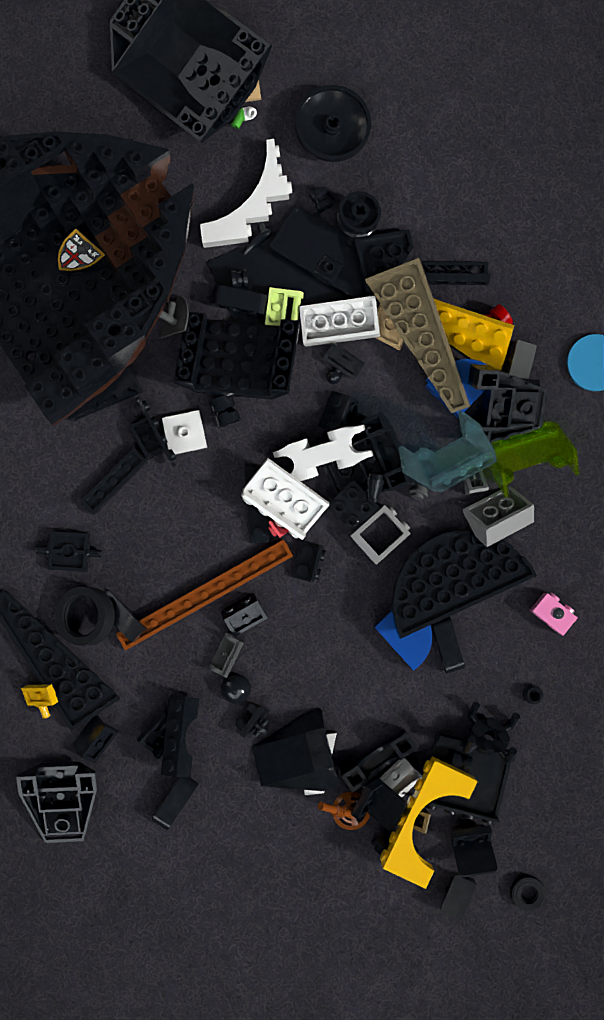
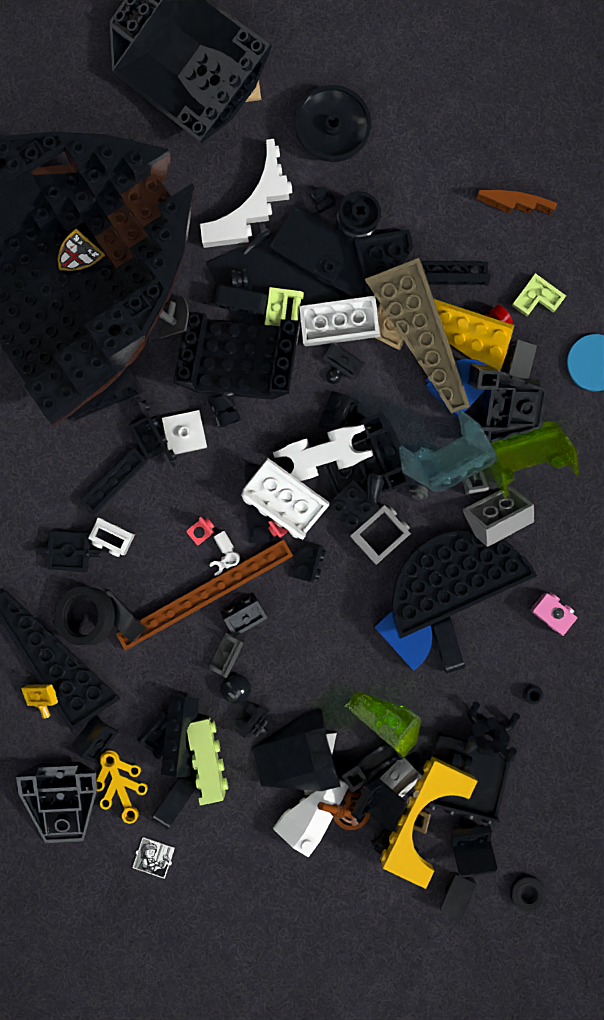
arm [231,107,257,129] -> none
none -> white window [88,518,135,557]
none -> yellow plant [97,750,148,824]
none -> piece [133,837,175,879]
none -> coral bracket [187,517,215,545]
none -> yellowish green wedge [187,717,228,805]
none -> white bar [210,531,240,576]
none -> white wedge [273,779,349,857]
none -> clear neon green wedge [345,691,421,758]
none -> dark orange slope [476,190,557,215]
none -> yellowish green plate [512,273,566,316]

